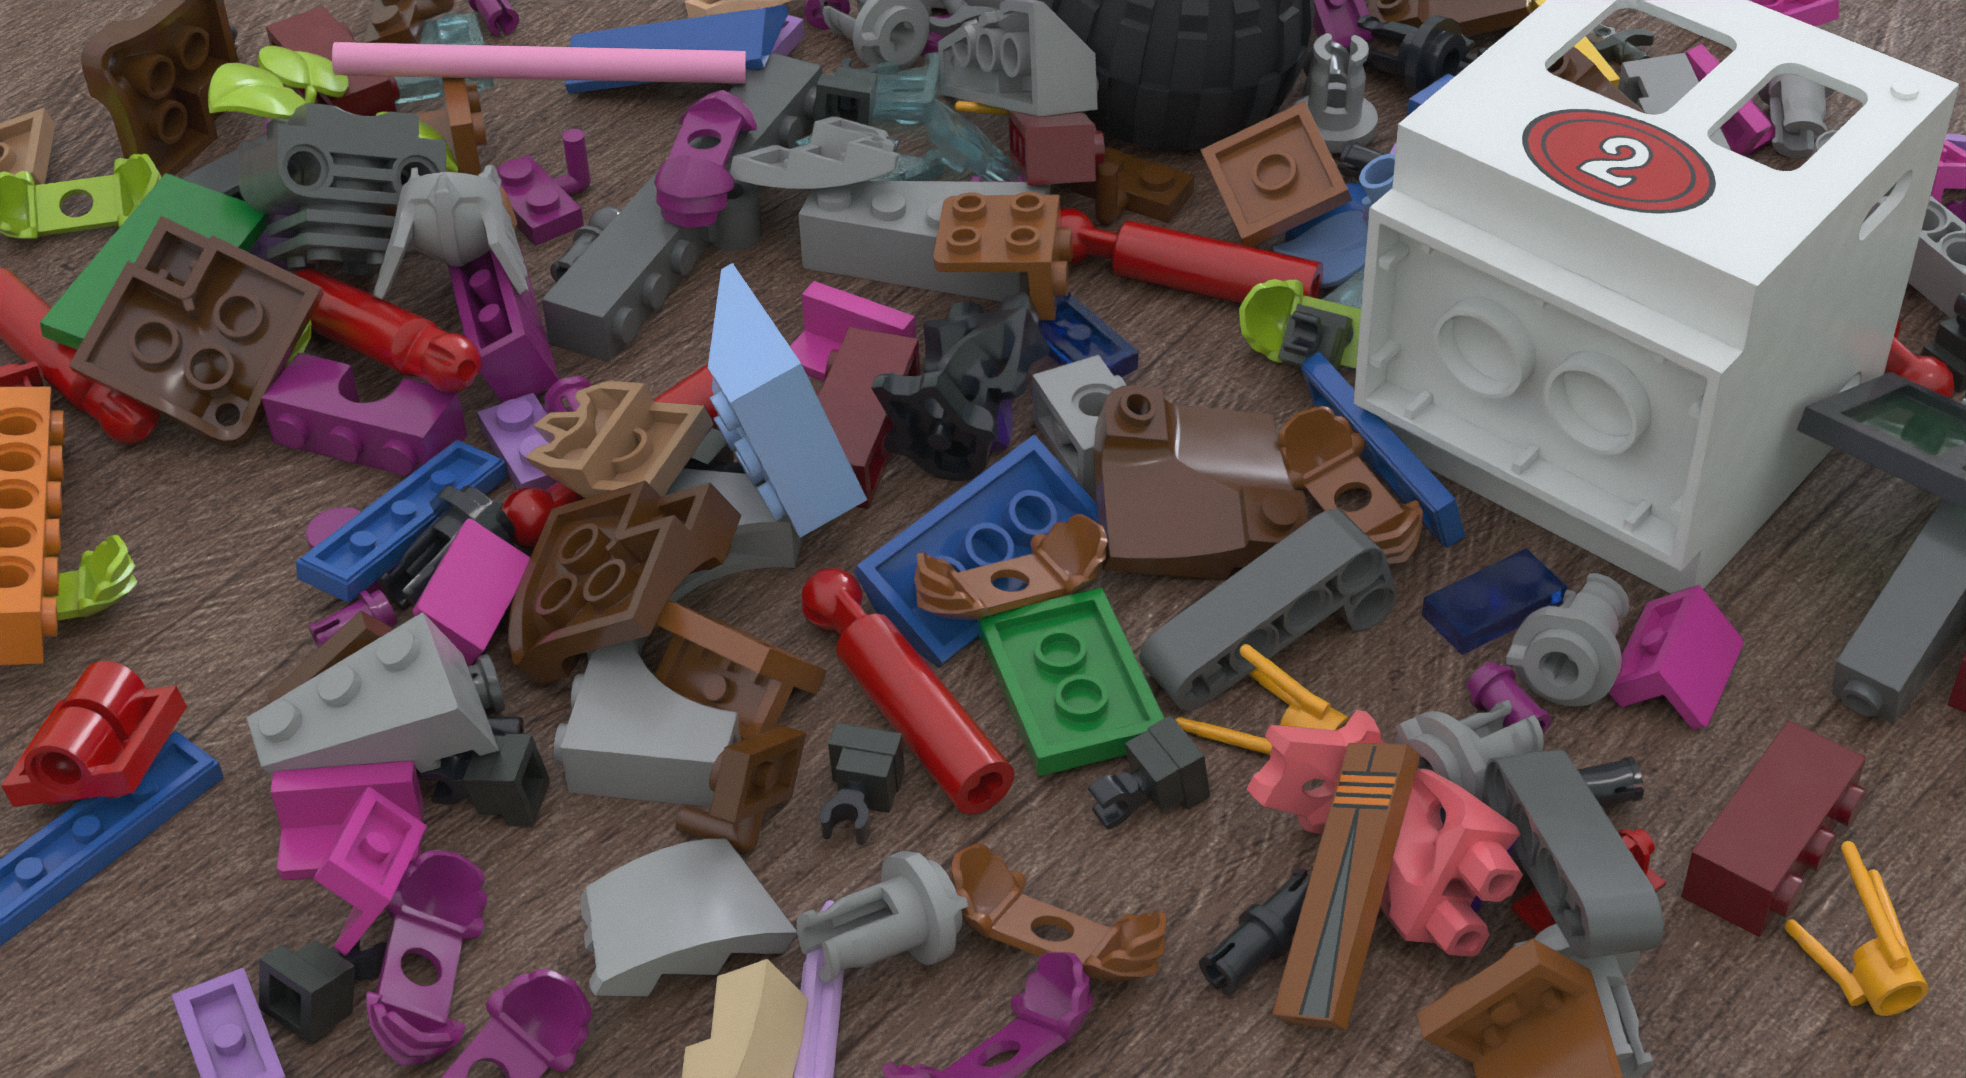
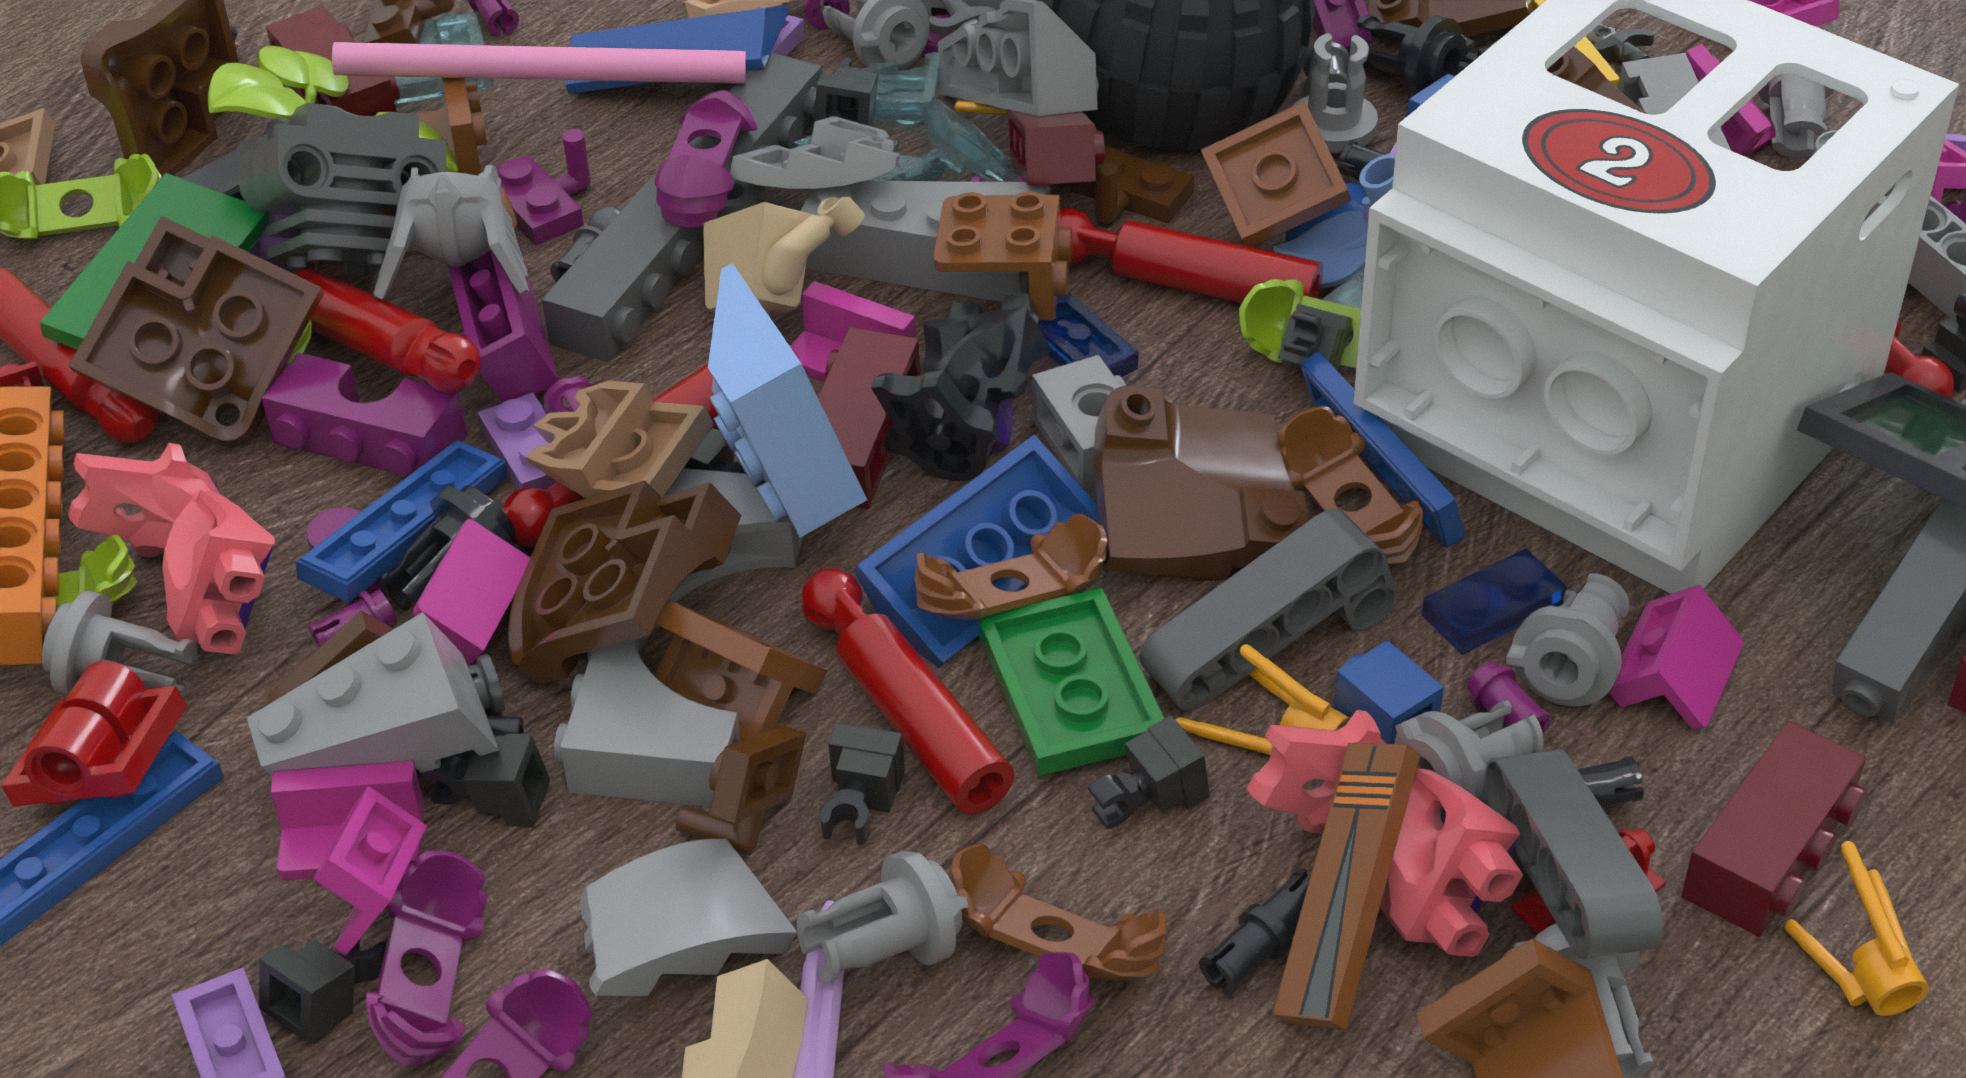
none -> light grey piece [42,590,198,698]
none -> coral hips [68,443,275,654]
none -> tan torso [703,196,865,317]
none -> blue brick [1334,640,1444,744]

